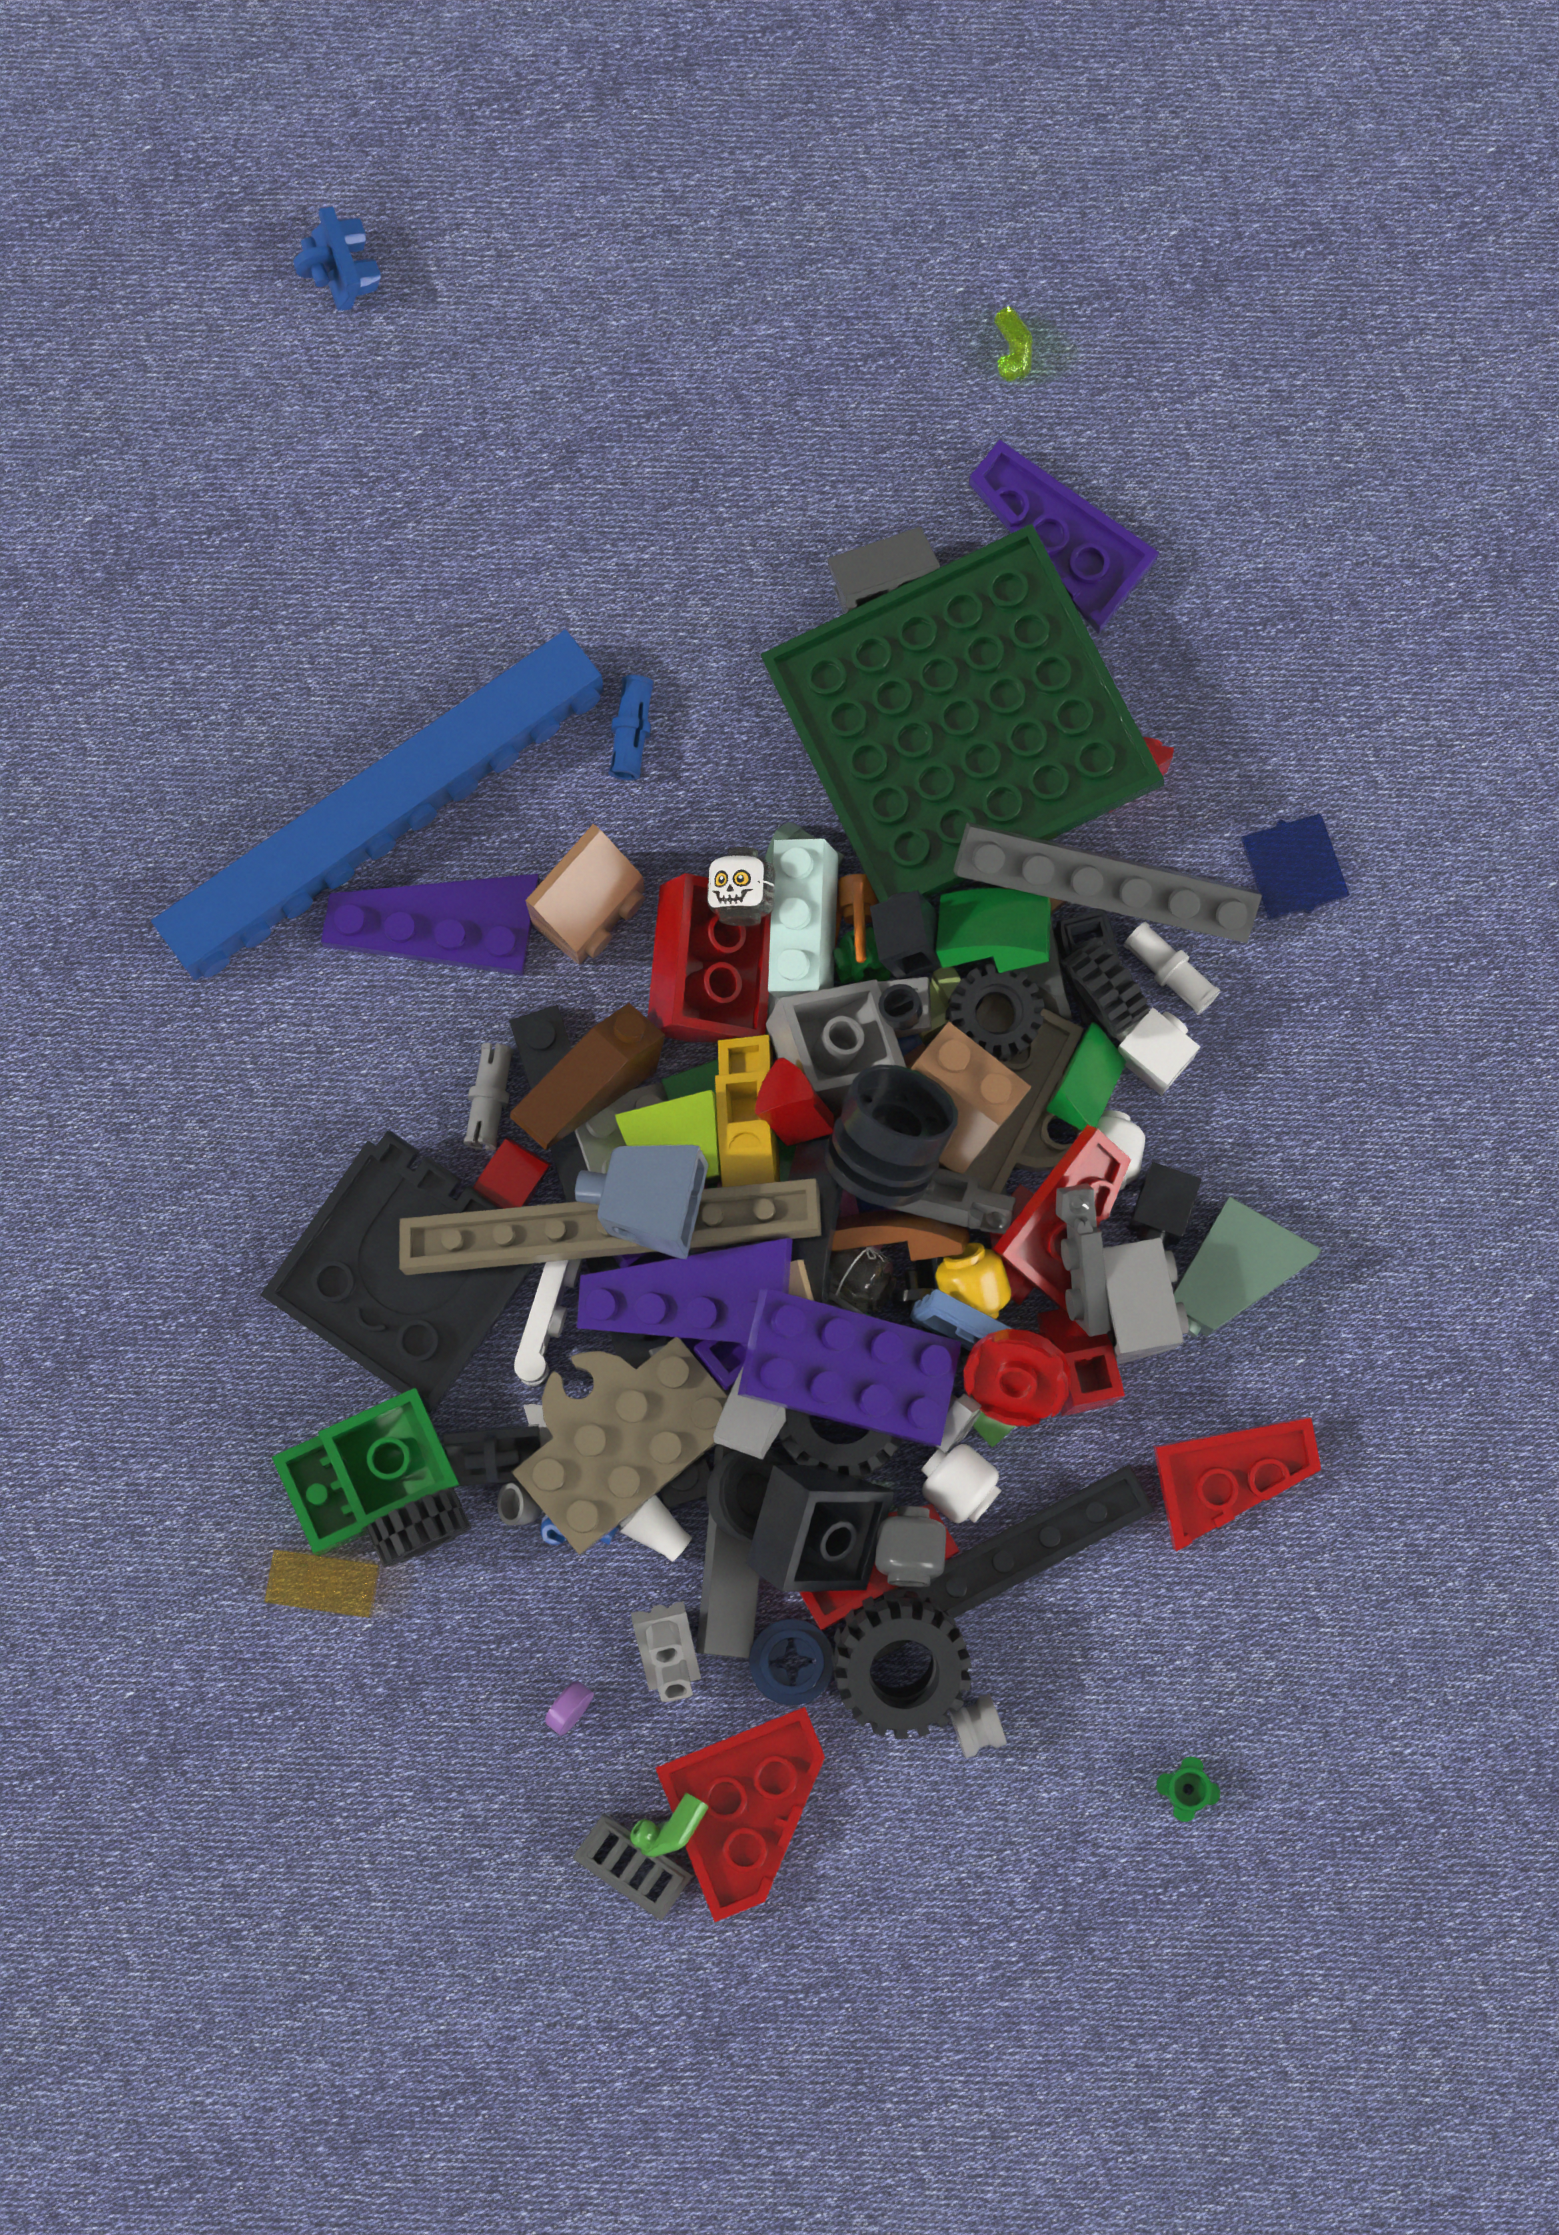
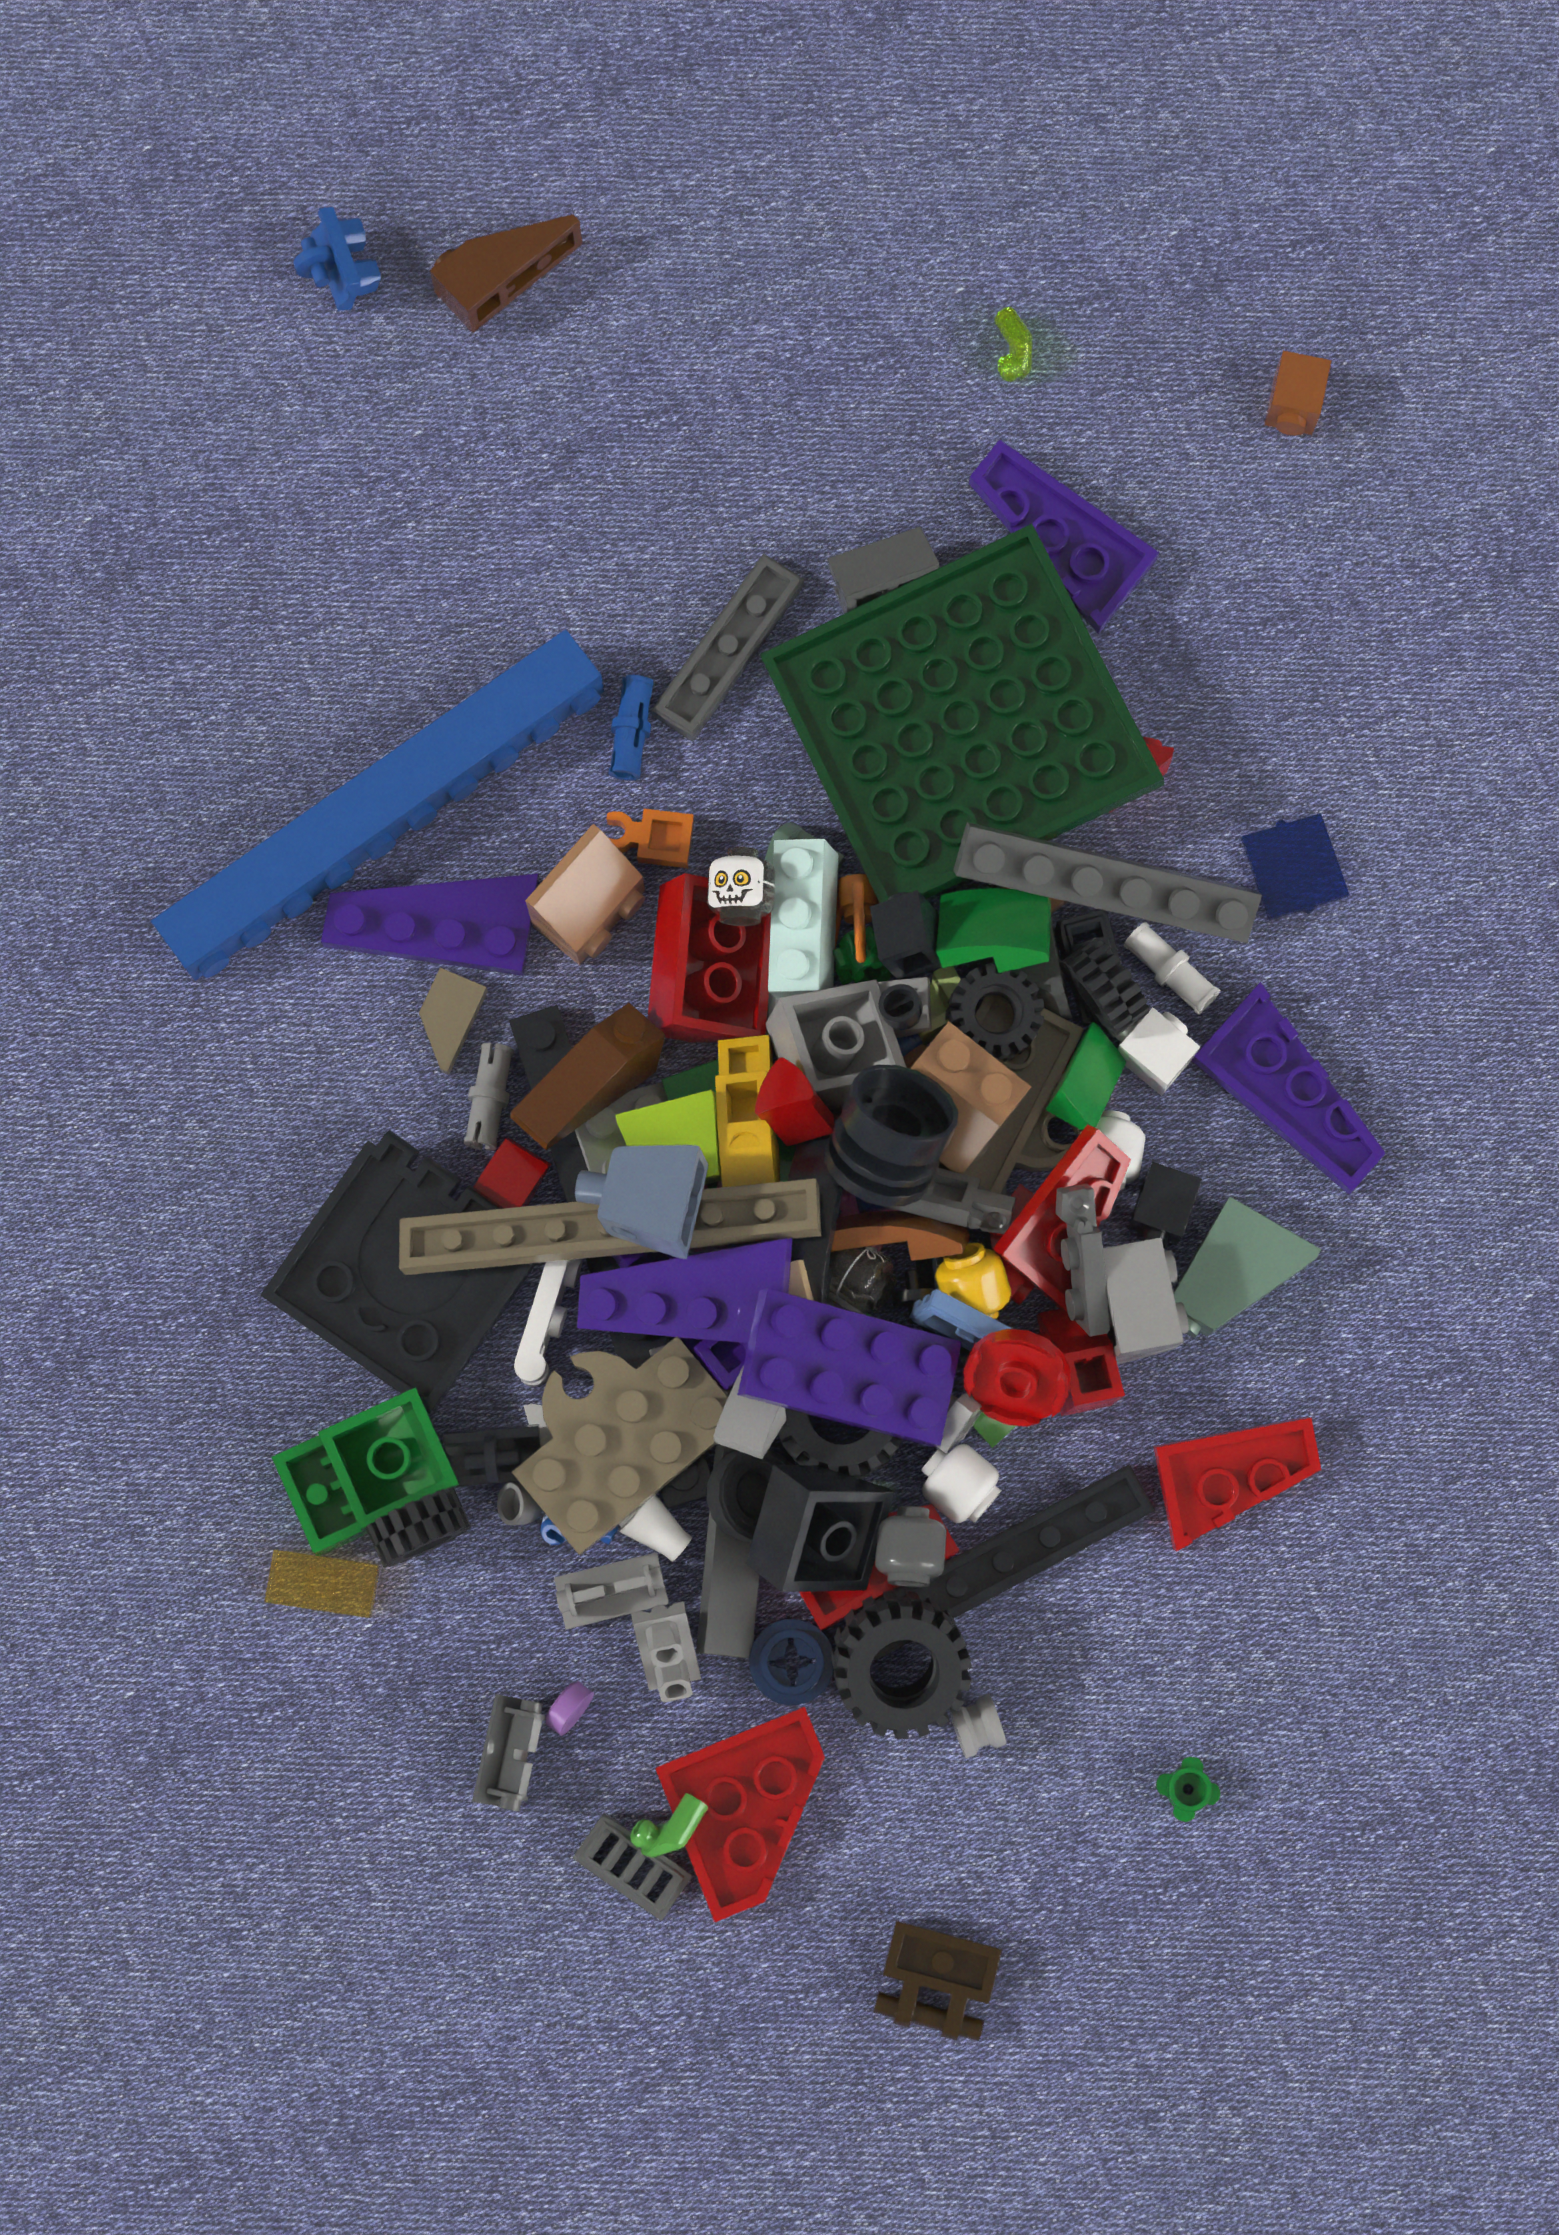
none -> dark tan tile [419,967,488,1075]
none -> reddish brown slope [430,214,583,333]
none -> dark grey hinge [472,1694,546,1812]
none -> light grey hinge [554,1552,669,1630]
none -> orange plate [606,809,694,868]
none -> dark grey tile [651,553,804,742]
none -> dark brown plate [873,1920,1002,2041]
none -> dark purple wing [1191,982,1386,1195]
none -> dark orange brick [1264,350,1332,436]

